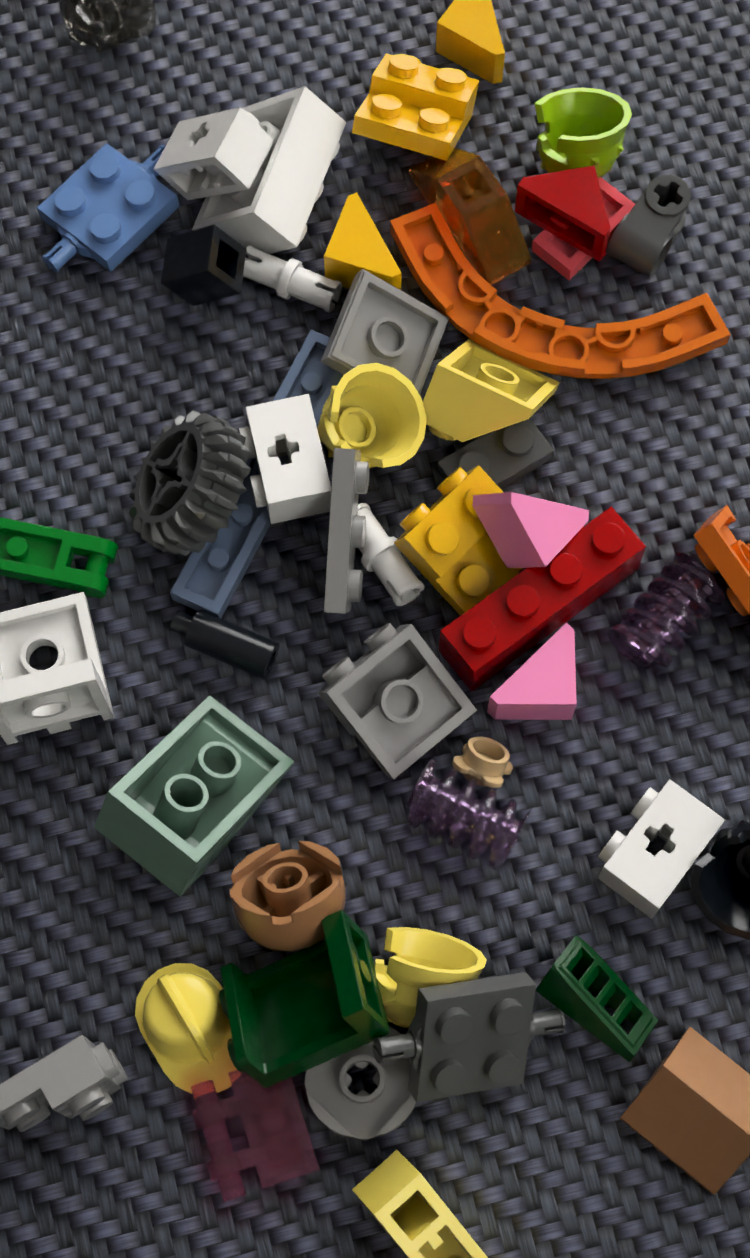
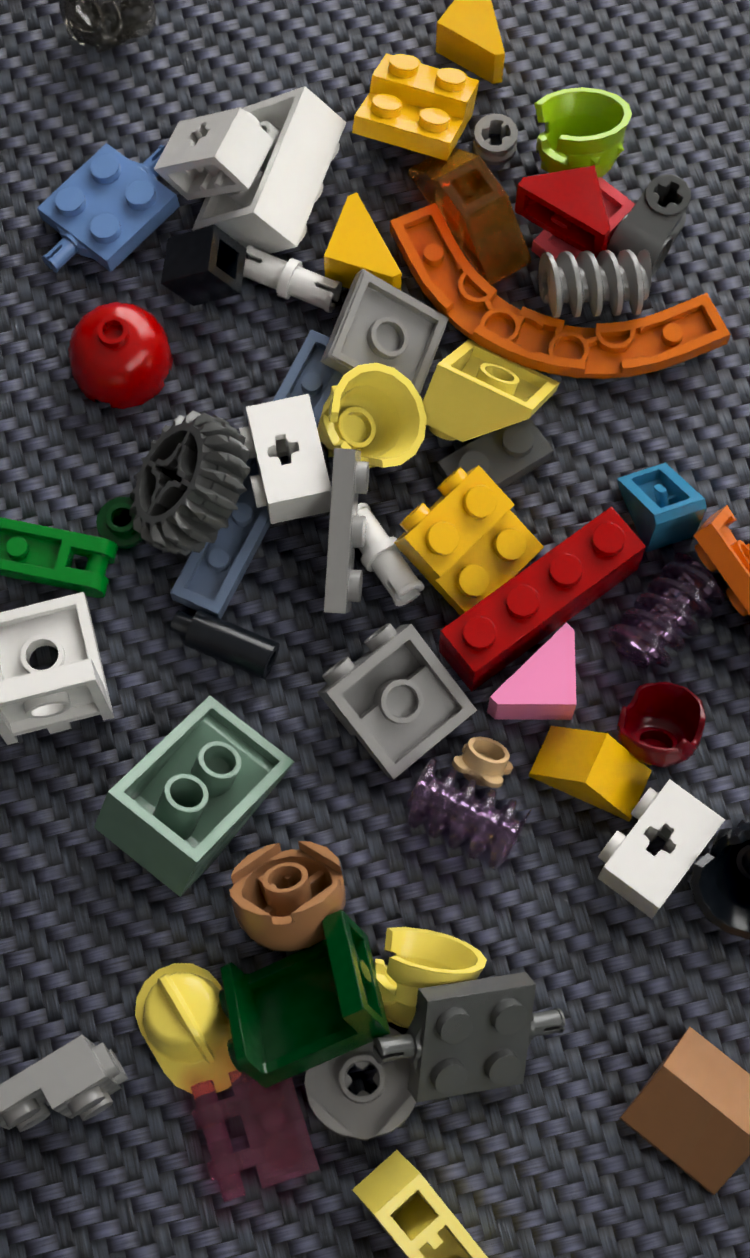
bright pink slope [472,492,589,568] -> none
dark green slope [535,935,659,1062] -> none
none -> red cylinder [68,302,173,409]
none -> dark green plate [96,497,144,549]
none -> light grey bush [473,113,518,165]
none -> yellow slope [529,726,652,822]
none -> light grey piece [538,249,652,318]
none -> dark azure slope [617,462,707,552]
none -> dark red hair [617,682,706,768]

